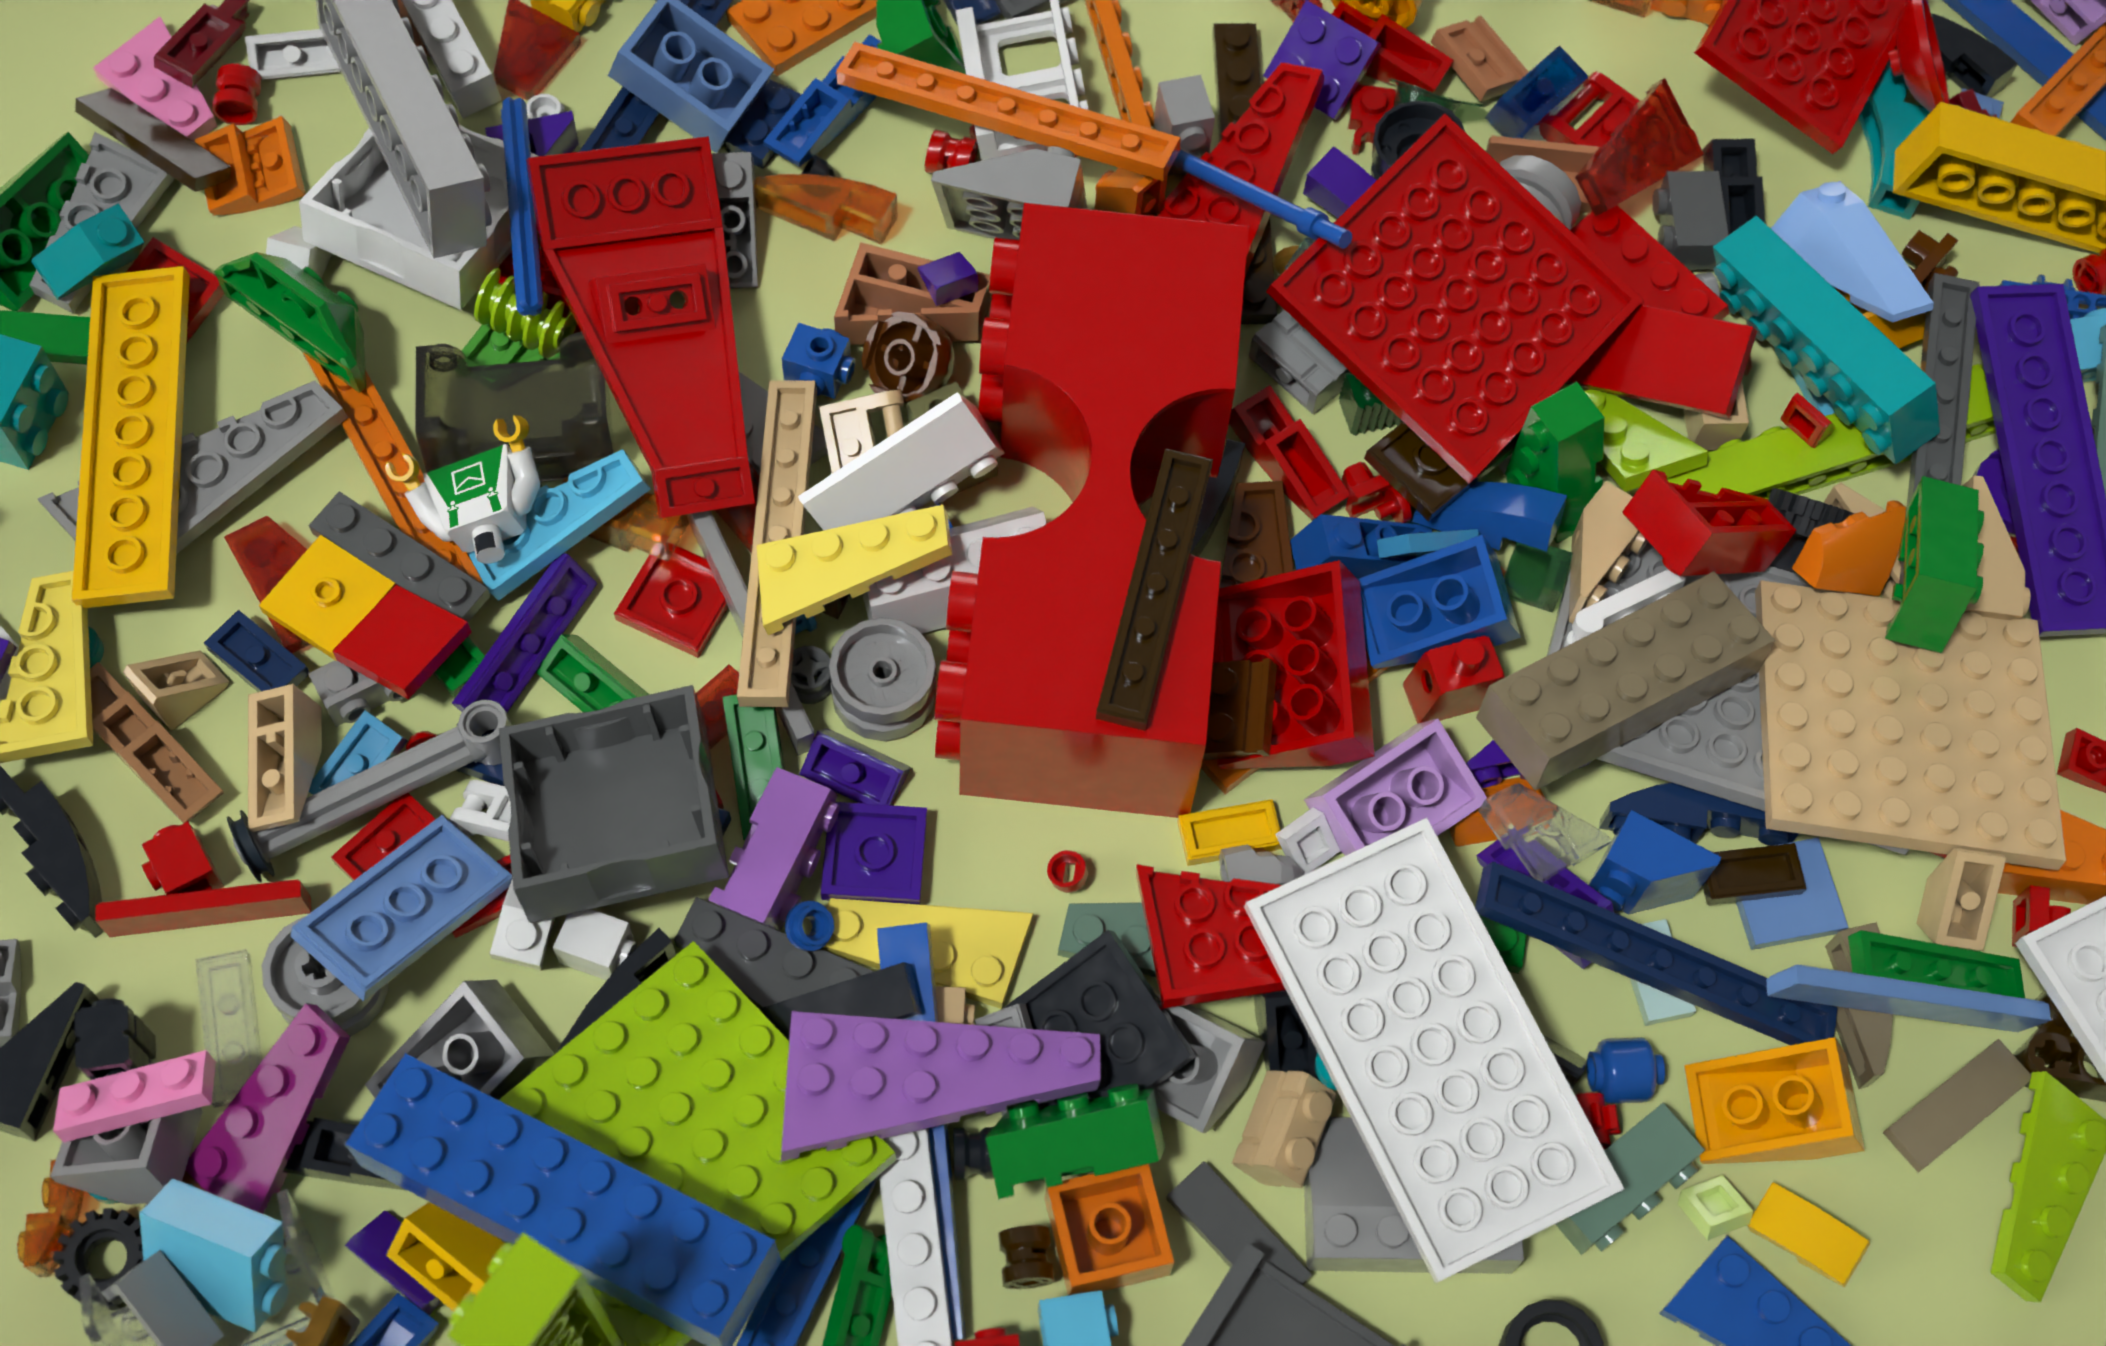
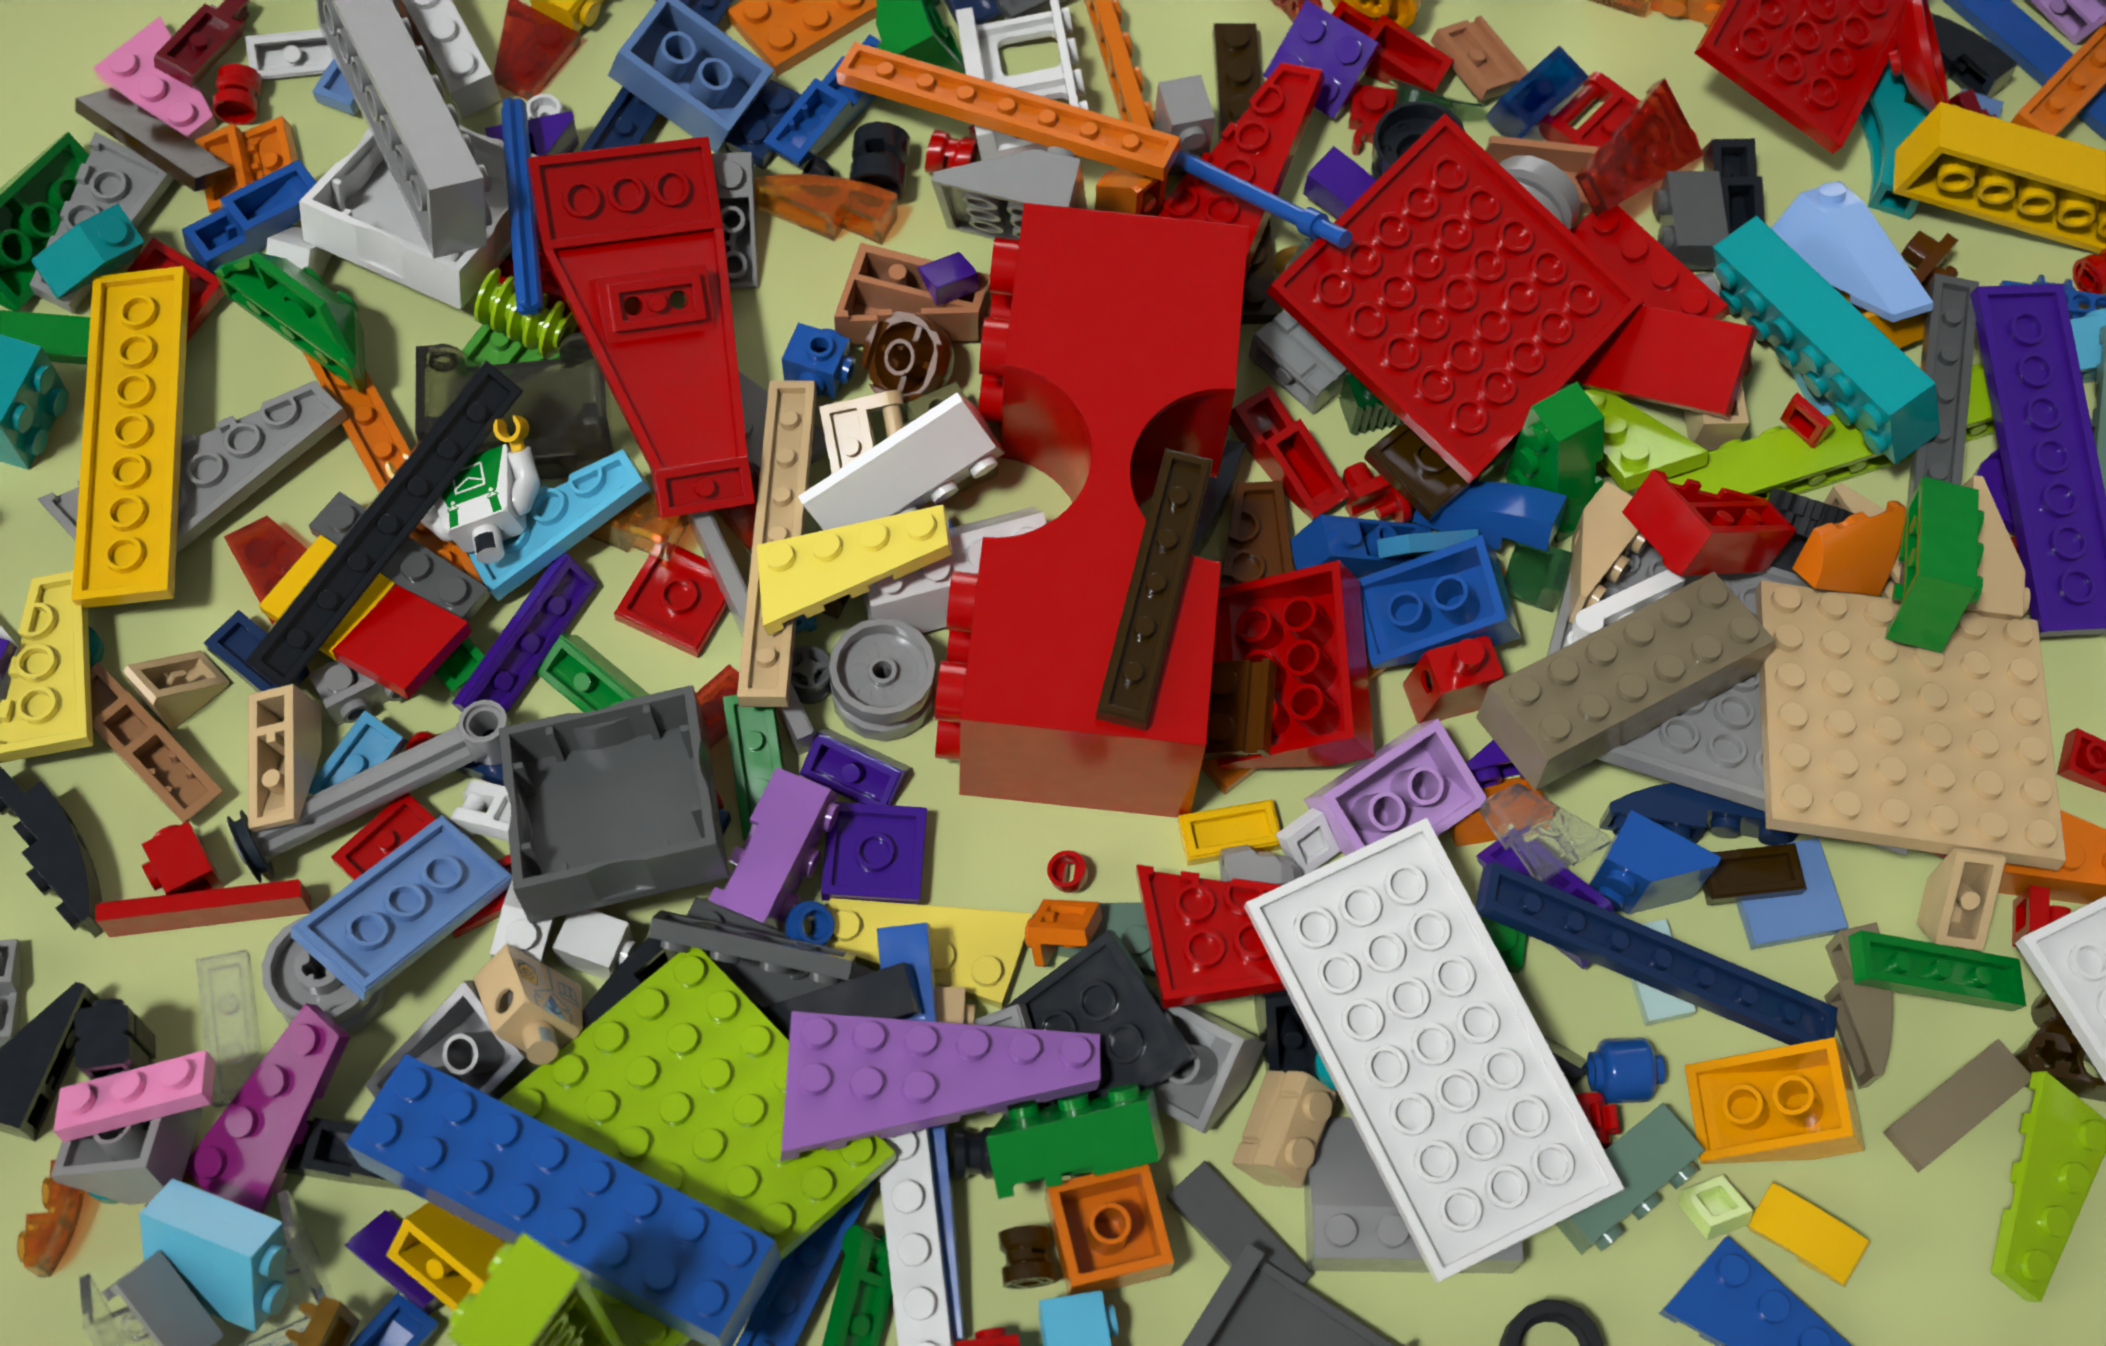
black tyre [53,1208,144,1311] -> none
medium blue tile [1766,965,2051,1032] -> none
none -> blue slope [182,160,317,276]
none -> black tile [244,360,524,687]
none -> medium blue plate [312,58,359,116]
none -> tan torso [474,943,583,1065]
none -> dark grey plate [648,910,857,985]
none -> black wheel [848,121,910,206]
none -> orange bracket [1025,899,1102,967]

